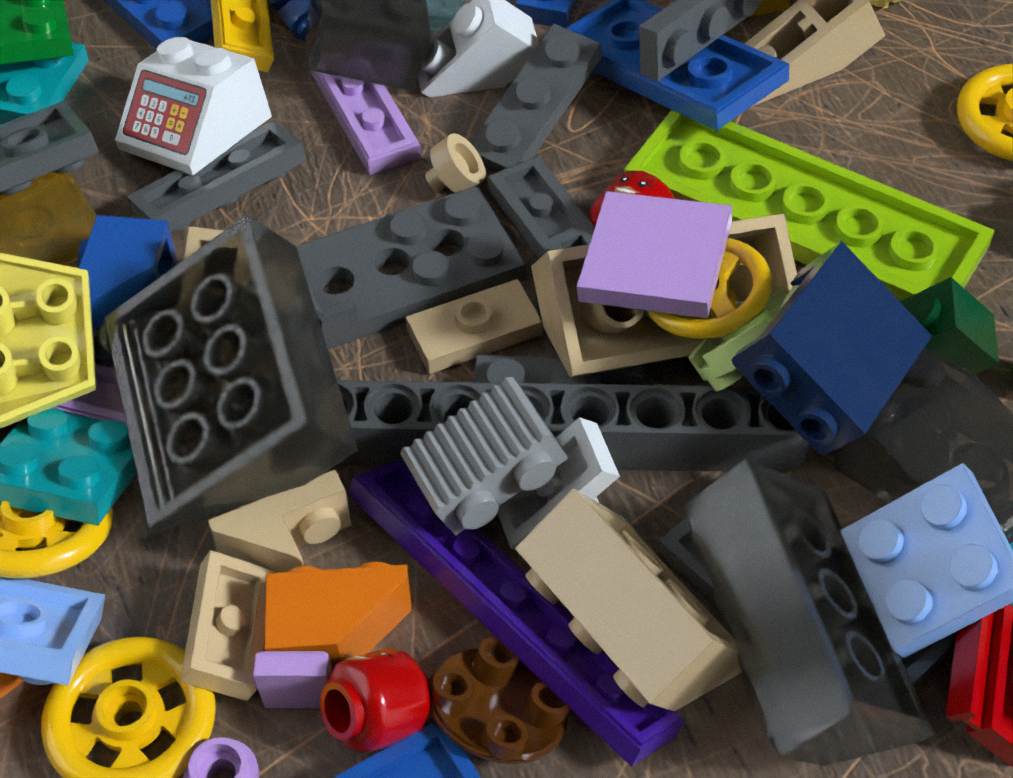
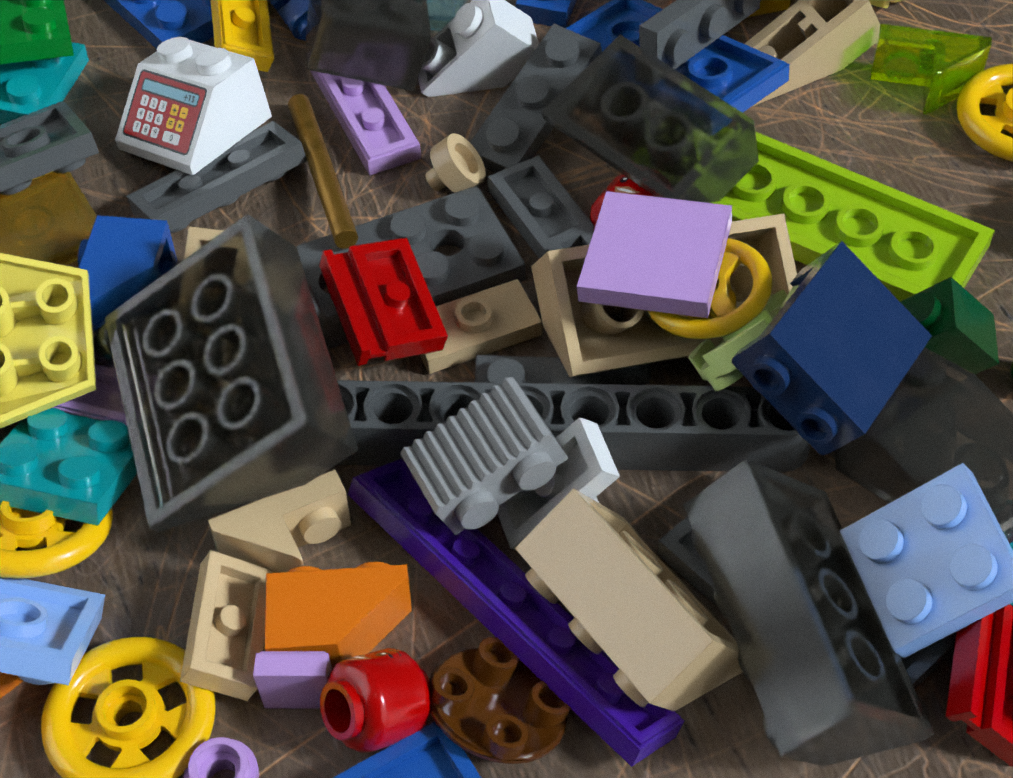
none -> pearl gold bar [288,94,358,249]
none -> red plate [319,238,448,366]
none -> clear smoke slope [541,35,759,203]
none -> clear neon green slope [870,24,992,114]

